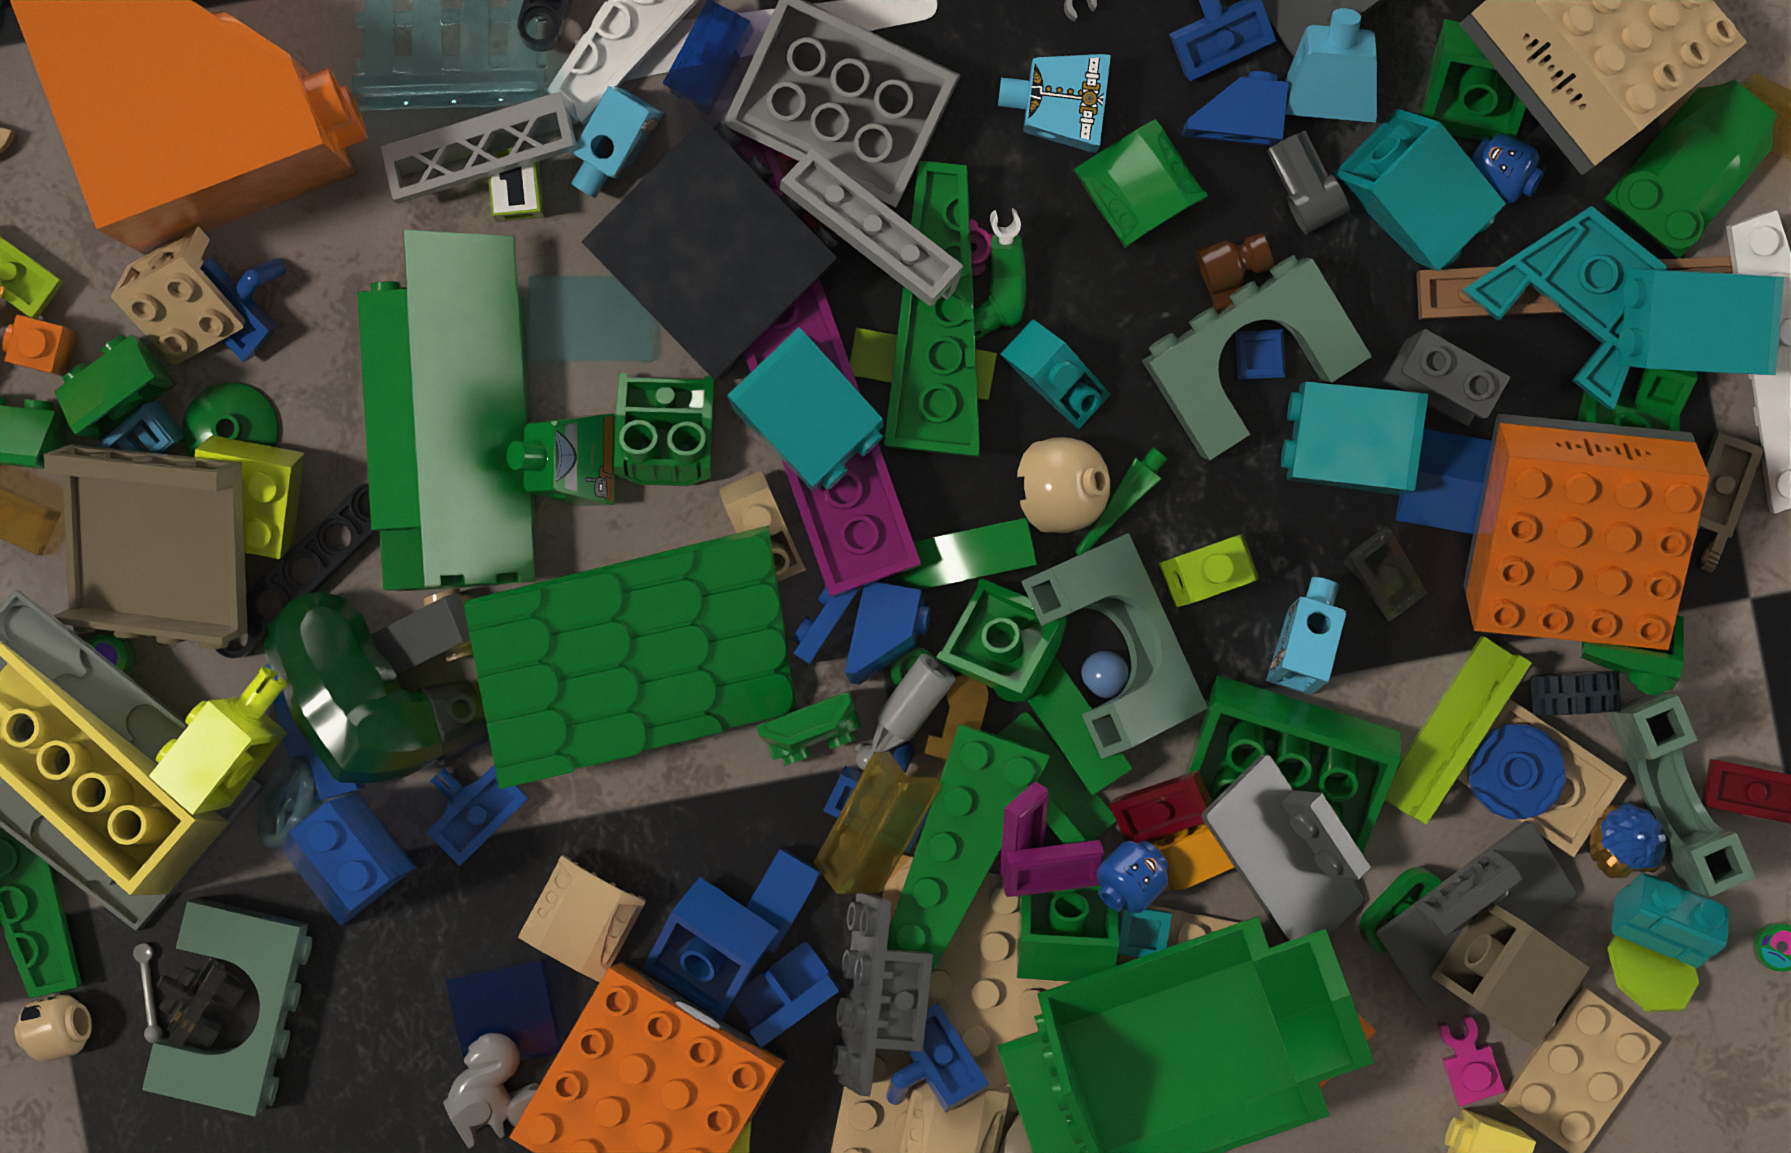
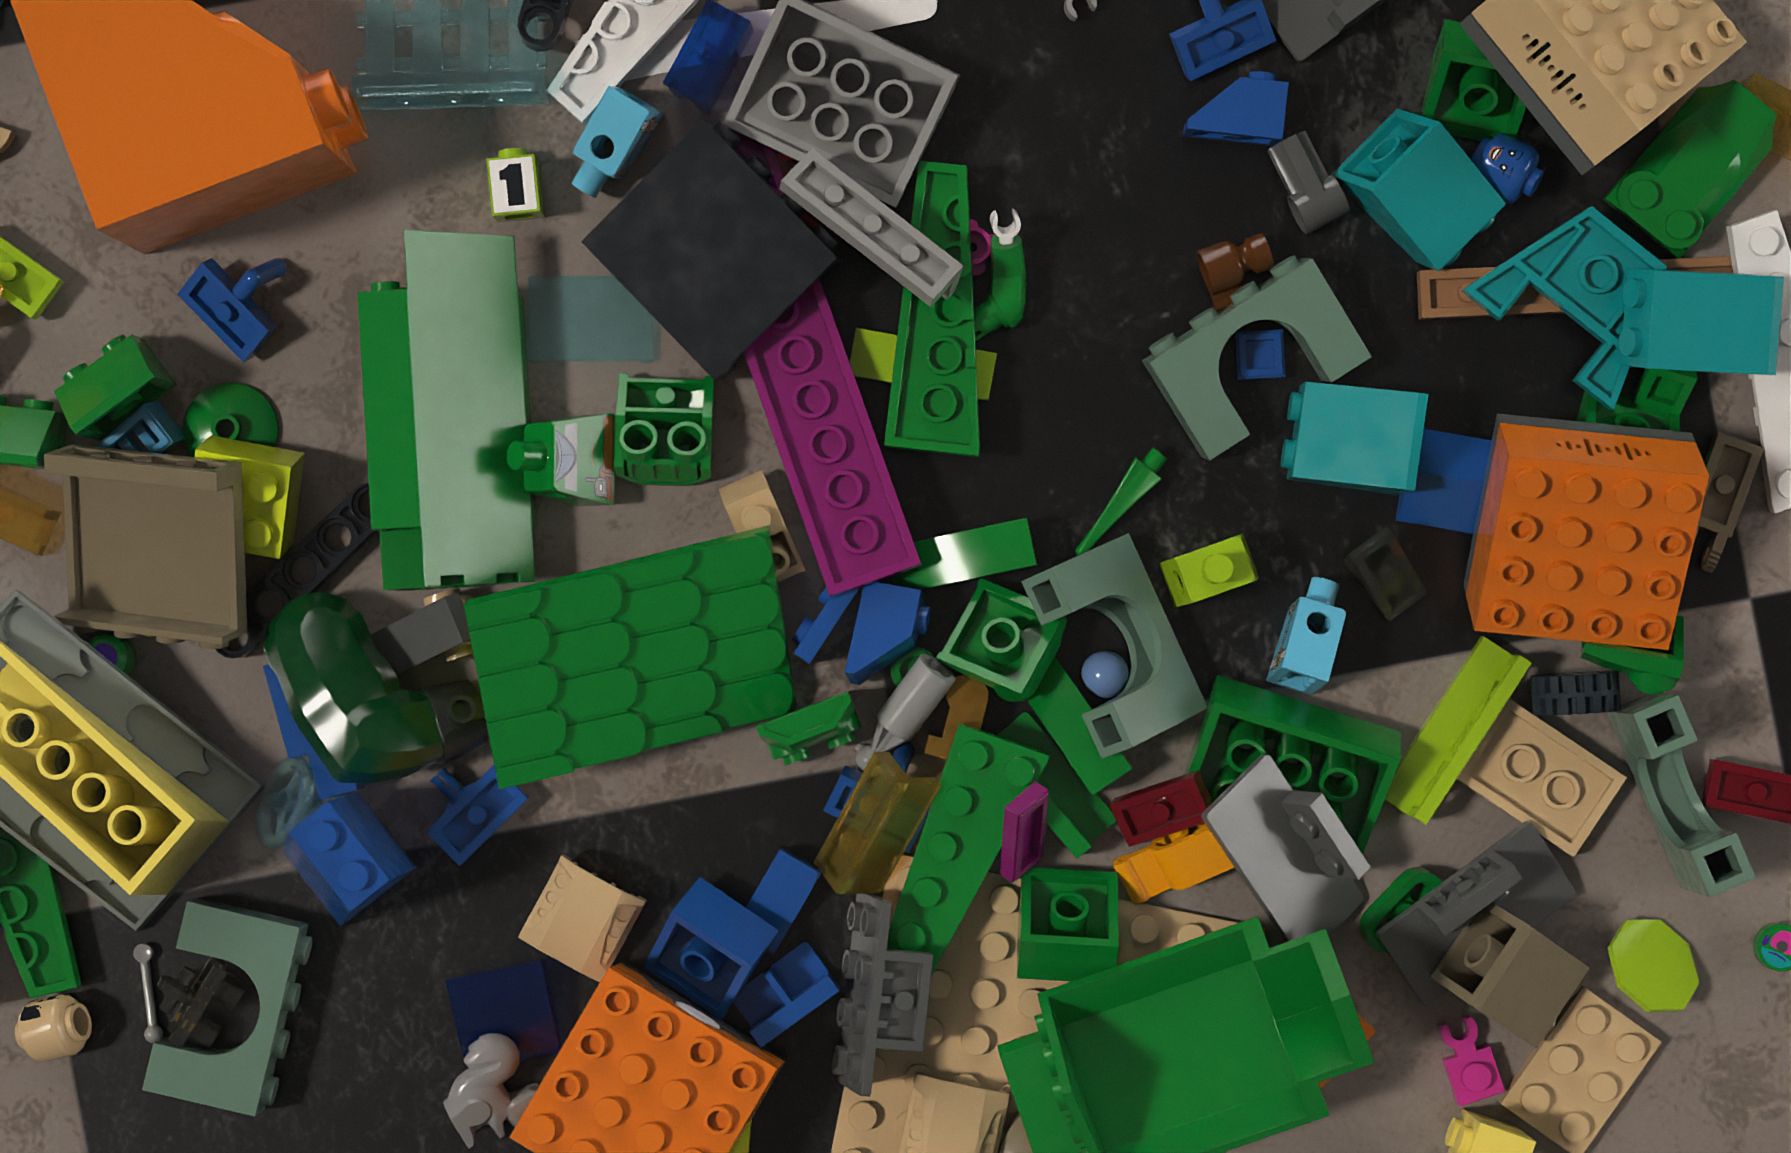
orange brick [2,314,78,377] -> none
tan bracket [111,225,245,365] -> none
neon yellow brick [149,666,288,815] -> none
light grey fence [381,91,579,204] -> none
teal slope [727,327,884,493] -> none
blue plate [886,1003,989,1113] -> none
medium azure torso [998,54,1111,153] -> none
teal slope [1001,319,1111,429] -> none
magenta tile [1002,840,1104,897] -> none
tan cylinder [1017,437,1110,533] -> none
green slope [1074,119,1208,248] -> none
blue head [1097,841,1169,913] -> none
teal plate [1118,908,1172,957] -> none
medium azure torso [1285,8,1377,123] -> none
dark grey panel [1383,329,1510,428] -> none
blue tile [1468,724,1565,819] -> none
blue piece [1589,804,1667,879] -> none
teal brick [1611,872,1730,968] -> none

